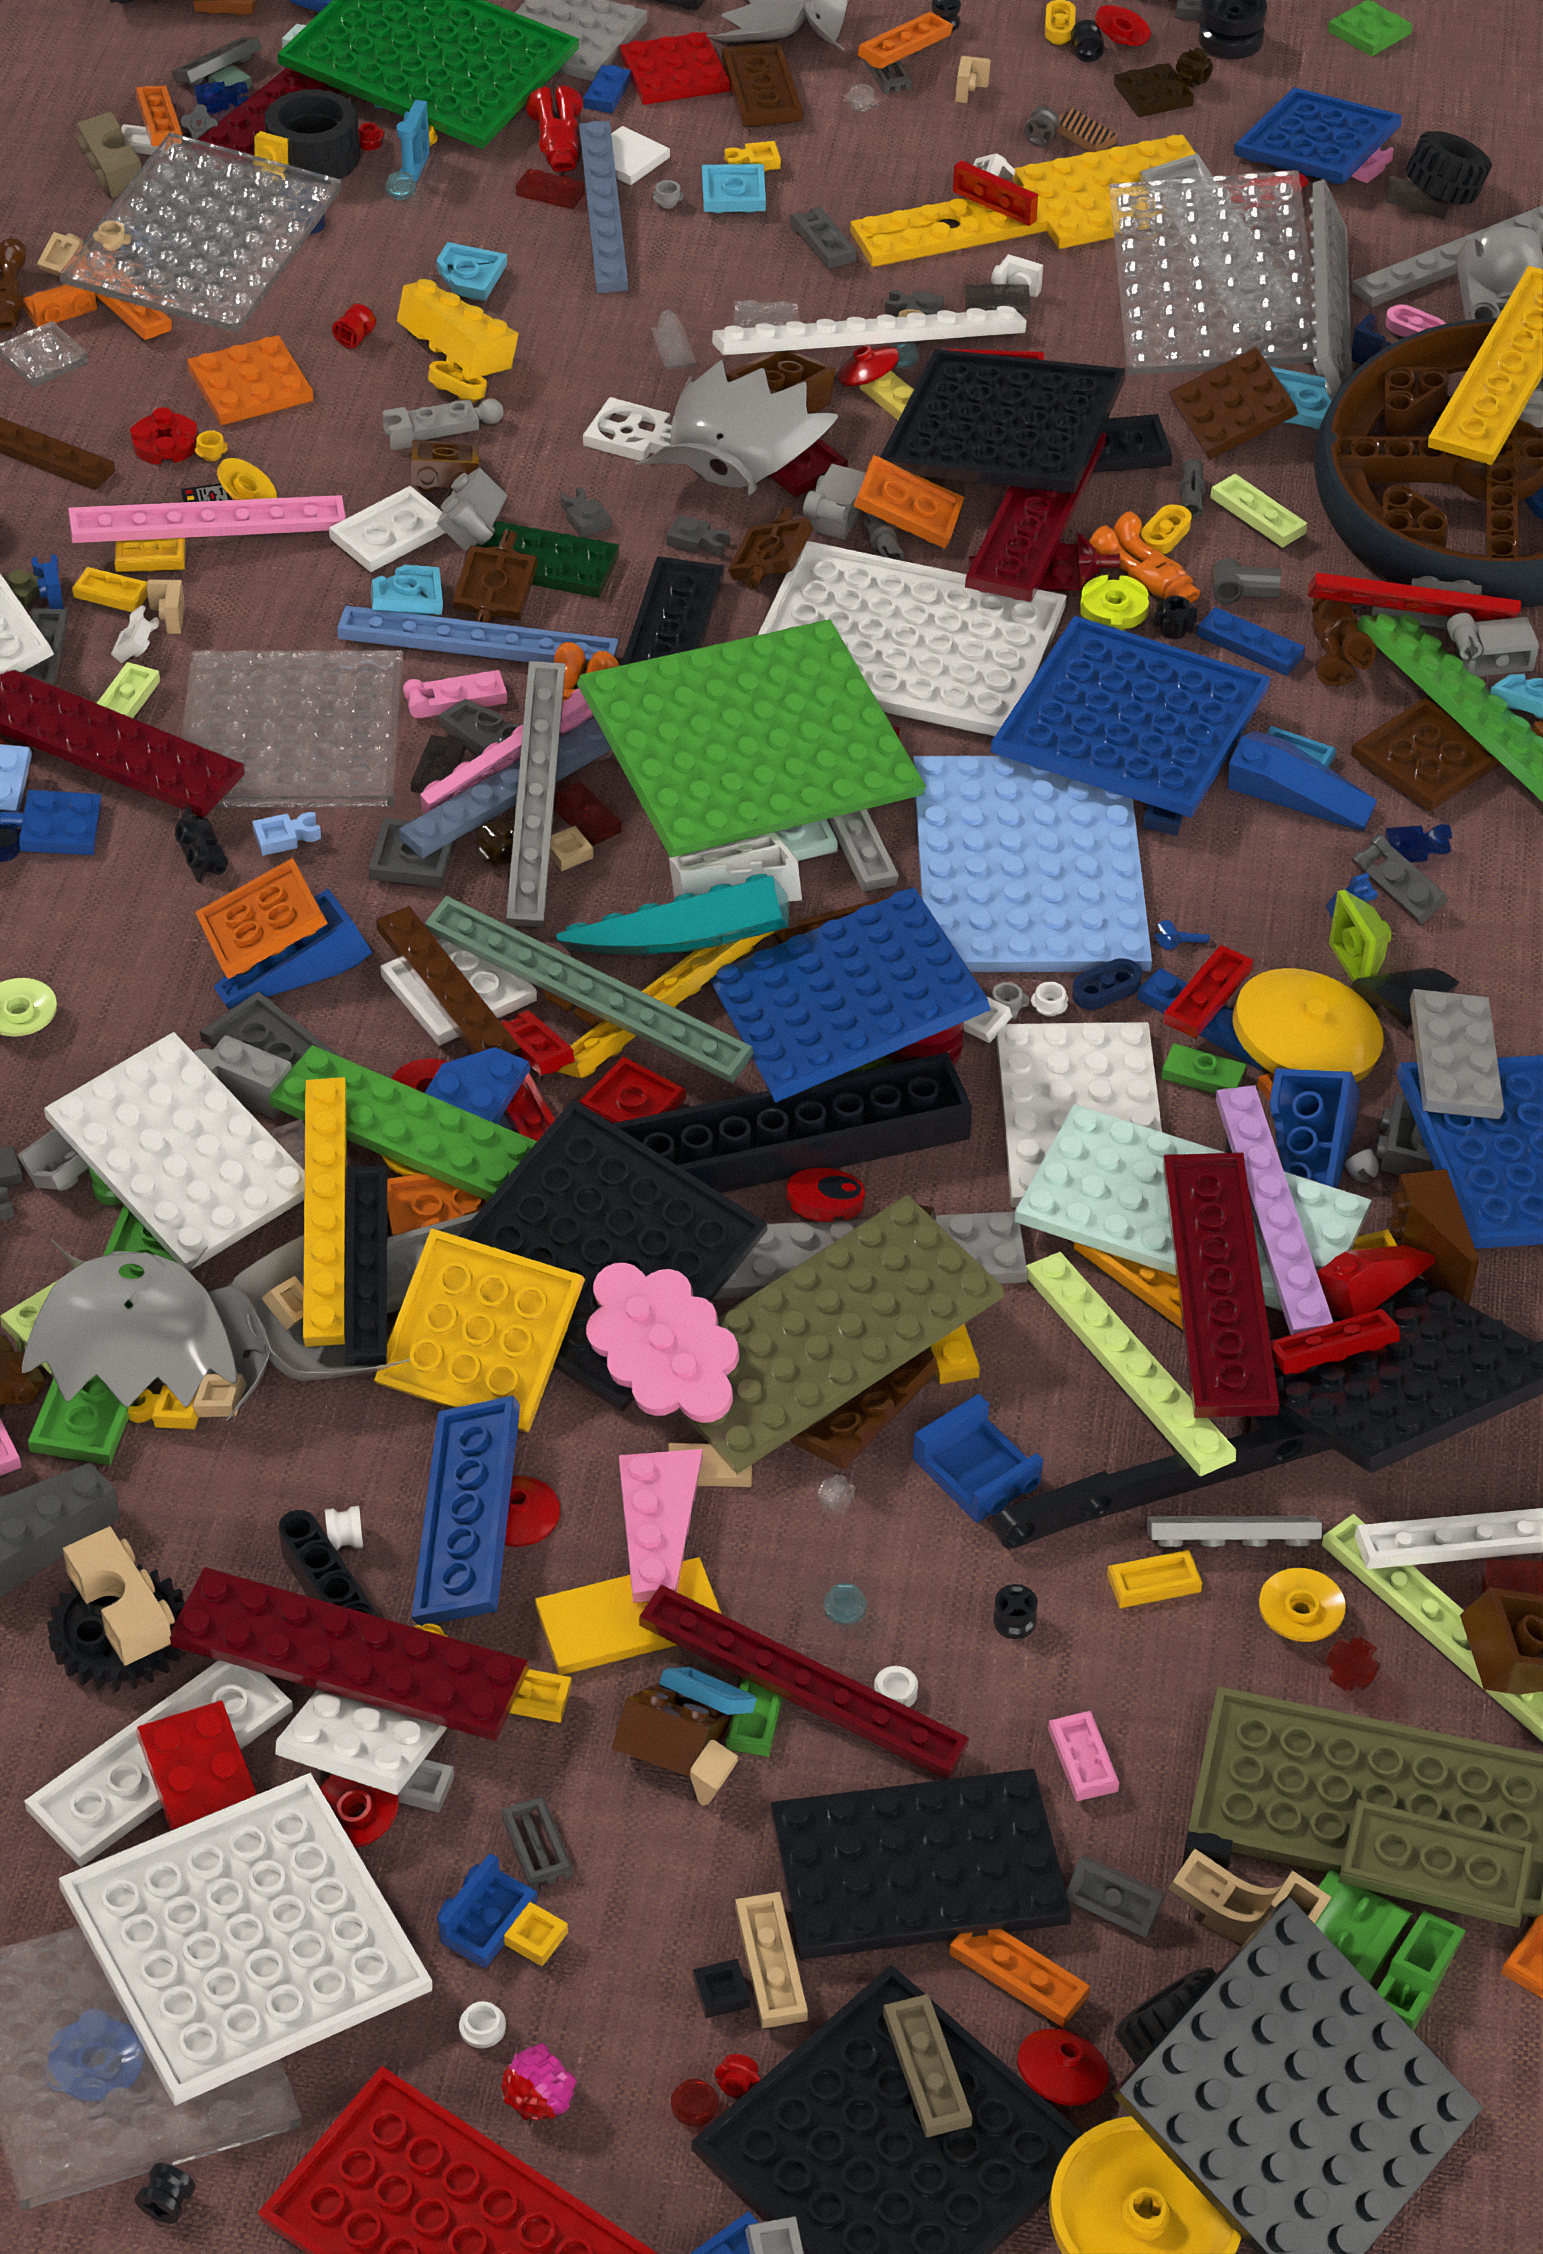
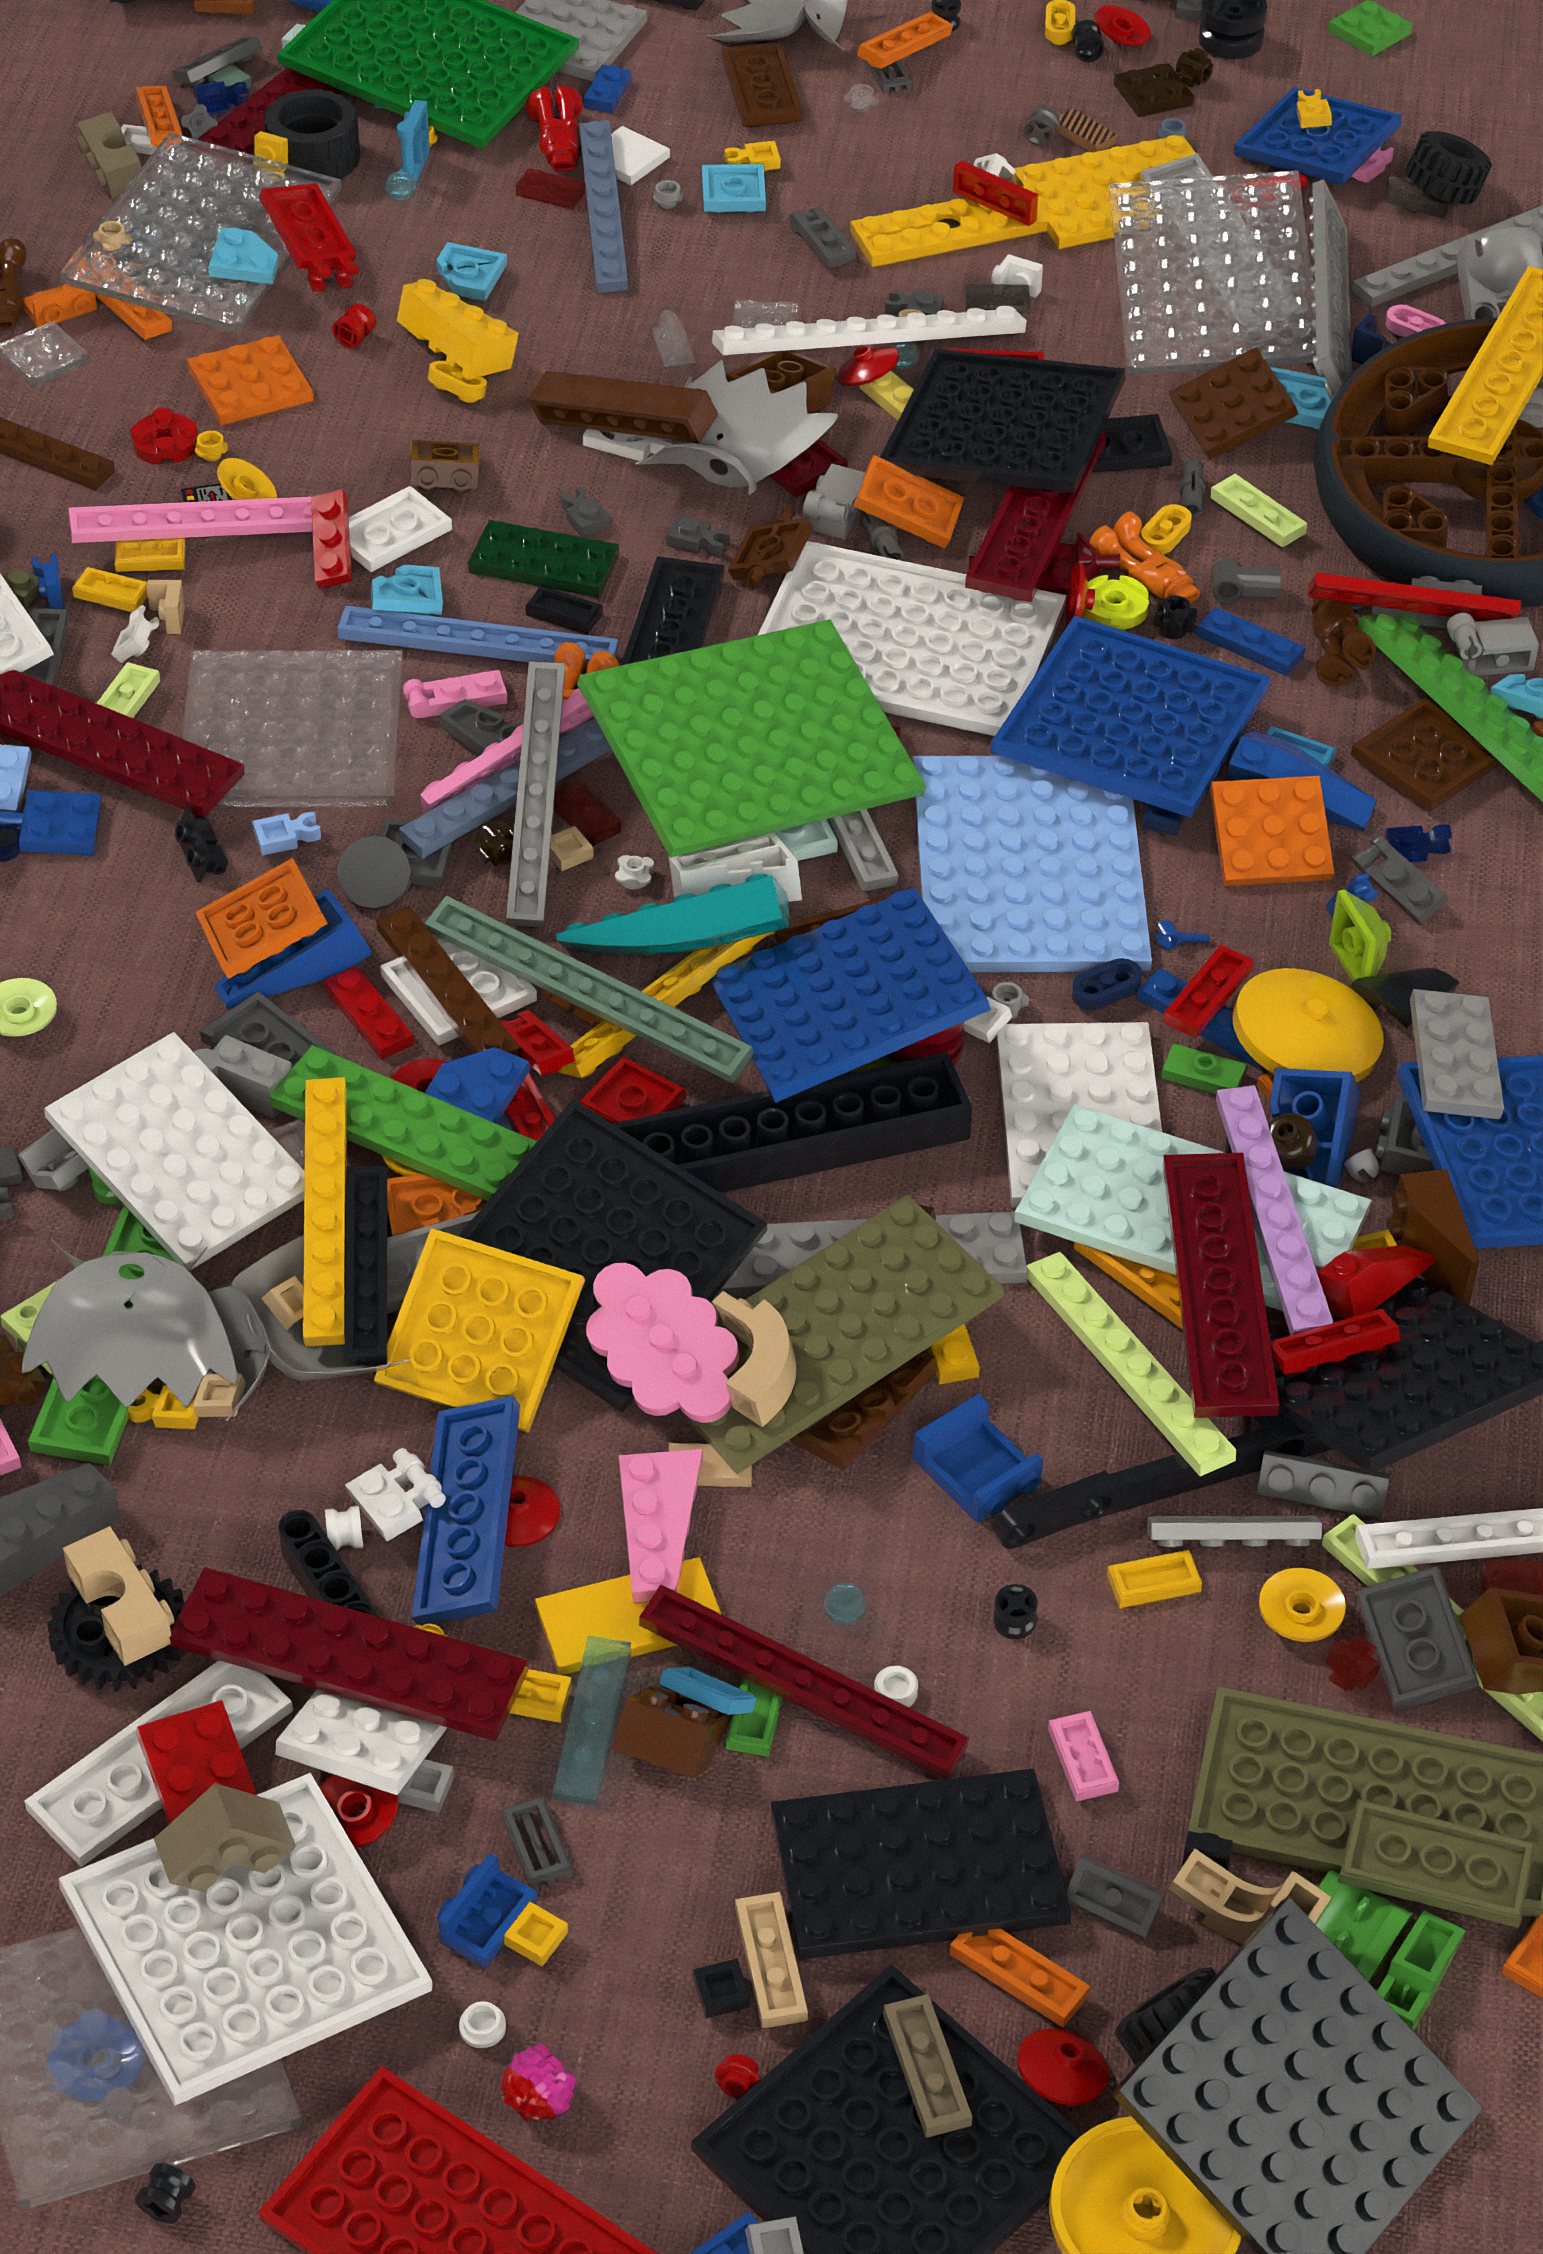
tan bracket [37,232,90,279] -> none
red plate [358,123,384,151] -> none
light grey plate [382,399,504,451] -> none
clear smoke plate [410,735,466,793] -> none
light grey hinge [436,468,508,551] -> none
reddish brown plate [452,530,538,623] -> none
red plate [620,32,730,105] -> none
clear red plate [671,2079,718,2126] -> none
tan slope [690,1740,738,1806] -> none
red tile [786,1168,866,1222] -> none
clear plate [817,1475,855,1515] -> none
tan bracket [955,56,991,103] -> none
white plate [1031,982,1068,1017] -> none
none -> dark tan brick [154,1783,296,1892]
none -> medium azure plate [209,227,279,284]
none -> red tile [259,183,360,292]
none -> plate [311,489,352,589]
none -> red plate [323,965,414,1060]
none -> dark grey tile [337,835,412,910]
none -> white plate [345,1448,446,1542]
none -> black tile [525,586,603,635]
none -> reddish brown brick [527,371,718,443]
none -> clear light blue tile [552,1636,632,1806]
none -> white plate [615,855,654,890]
none -> tan arch [712,1291,797,1428]
none -> red dish [1065,562,1095,627]
none -> sand blue plate [1158,118,1188,139]
none -> orange plate [1210,776,1335,886]
none -> dark grey plate [1257,1450,1390,1519]
none -> dark brown head [1268,1113,1319,1171]
none -> yellow plate [1297,89,1332,129]
none -> dark grey tile [1355,1565,1479,1712]

